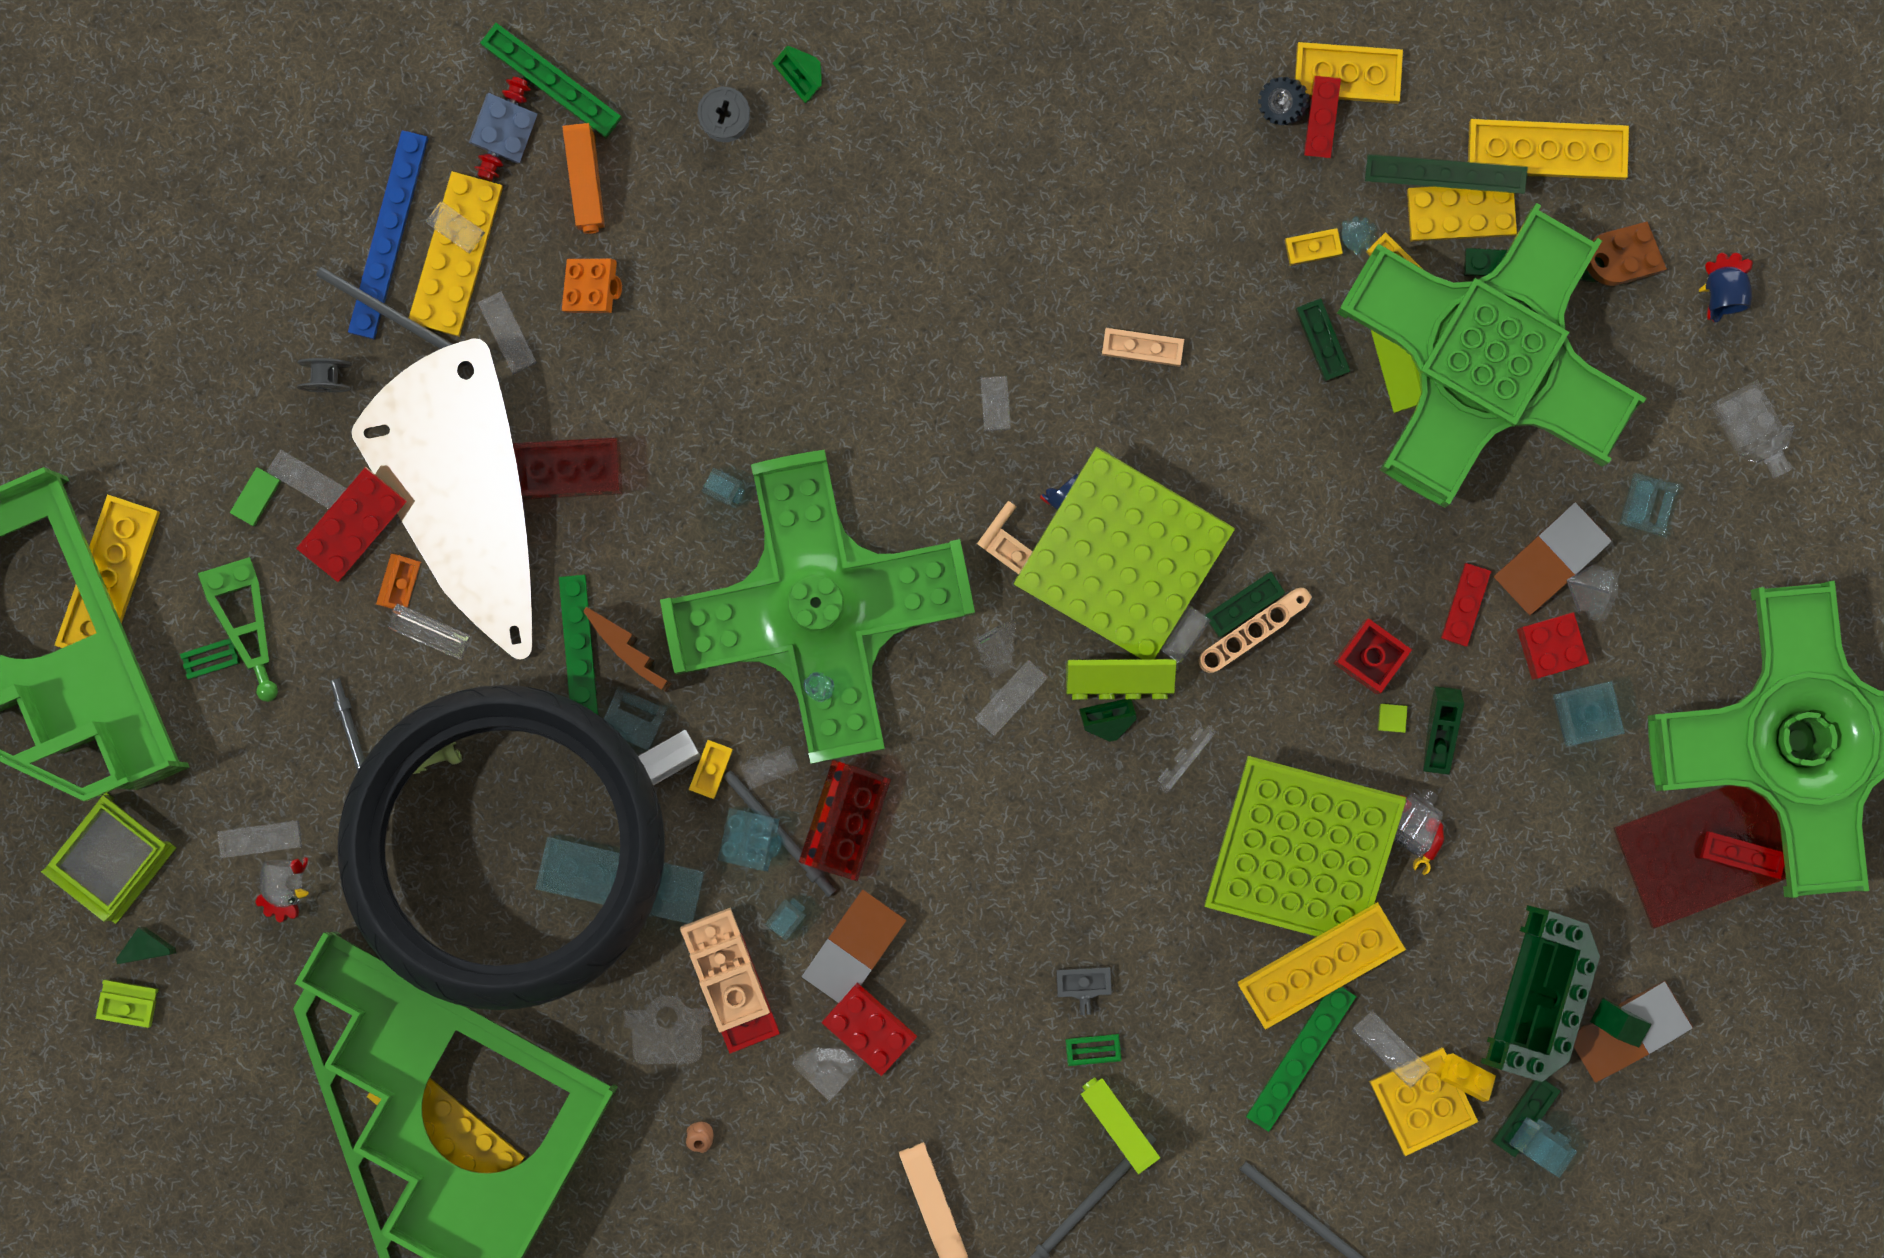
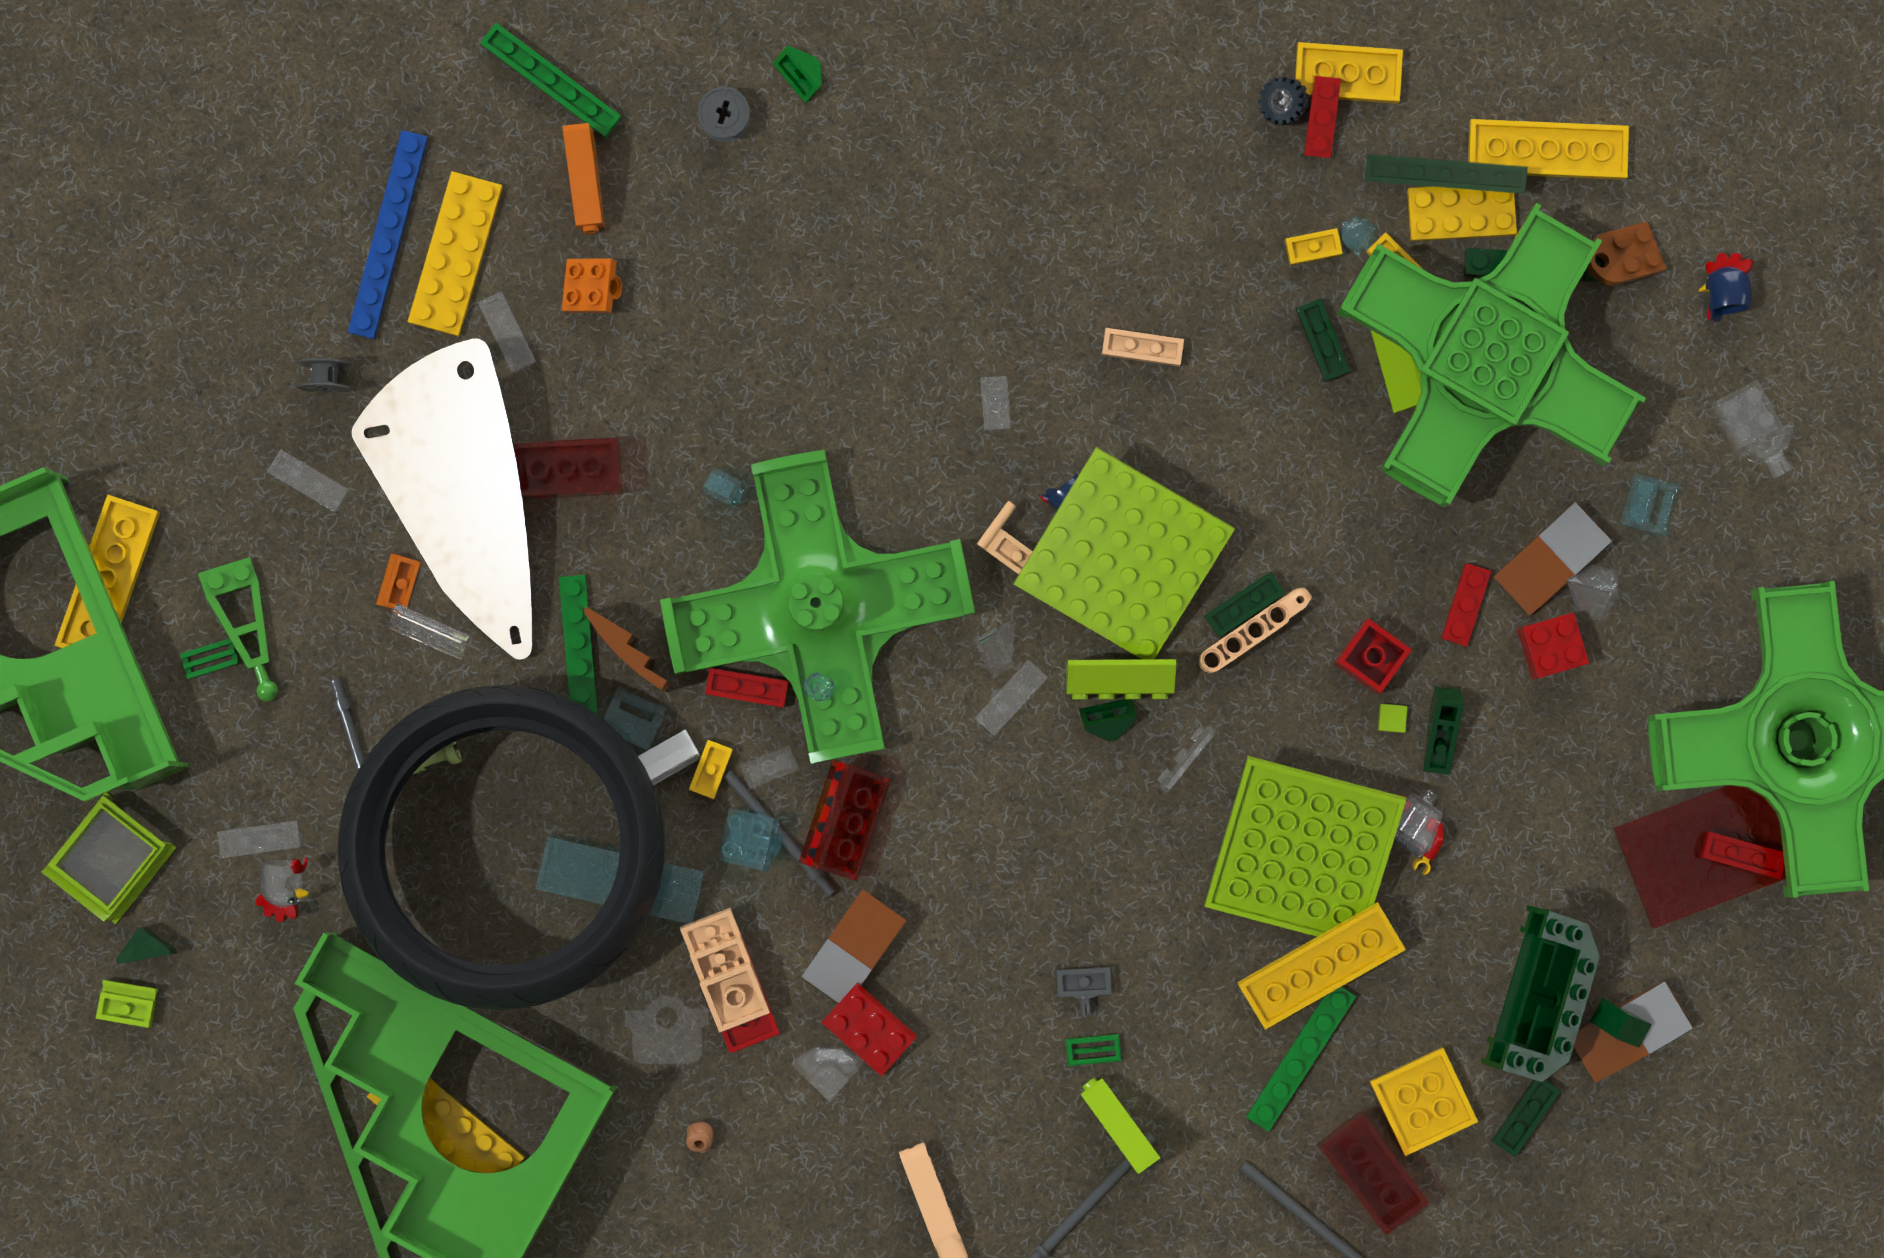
bright green tile [230,467,281,526] -> none
red plate [296,466,407,582] -> none
dark grey bar [316,266,471,366] -> none
clear plate [425,201,485,254] -> none
sand blue plate [469,77,537,181] -> none
clear light blue brick [765,898,807,941] -> none
clear plate [1160,605,1211,664] -> none
clear plate [1353,1011,1430,1089] -> none
yellow plate [1440,1053,1496,1102] -> none
clear light blue brick [1509,1117,1577,1178] -> none
clear light blue brick [1553,681,1625,746] -> none
none -> red plate [705,668,789,708]
none -> clear red brick [1316,1112,1429,1235]

